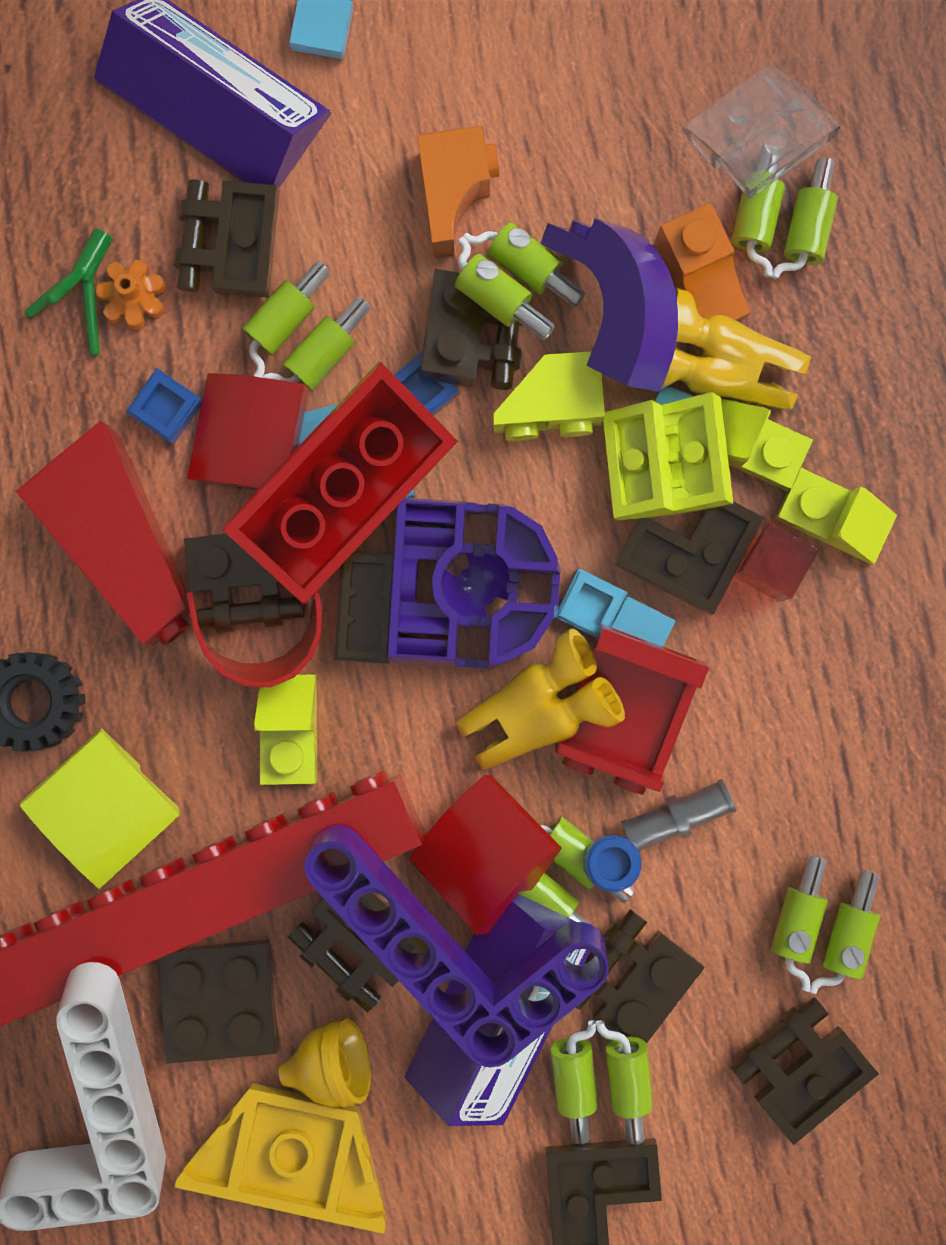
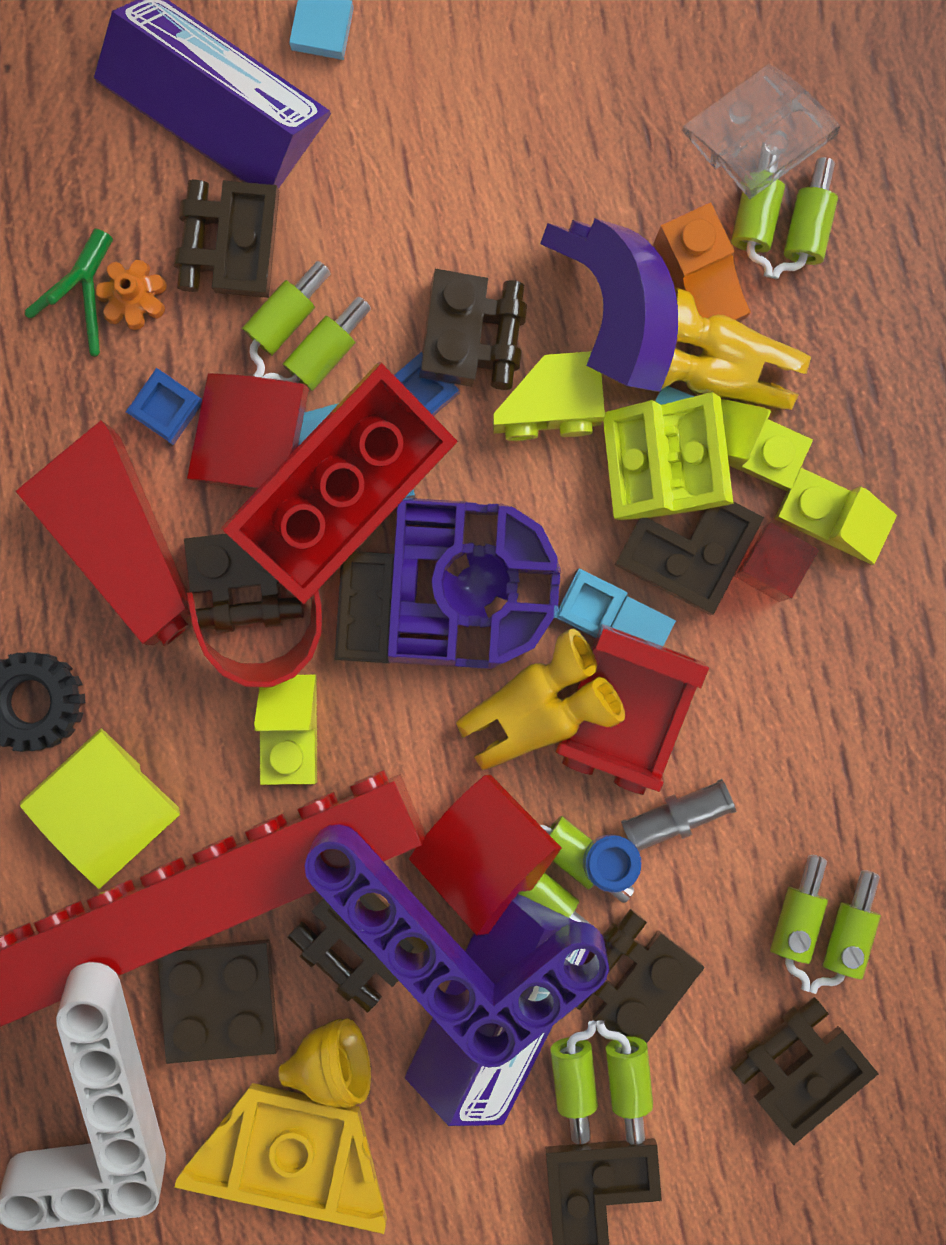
orange arch [417,125,499,258] -> none
lime piece [455,222,585,340] -> none

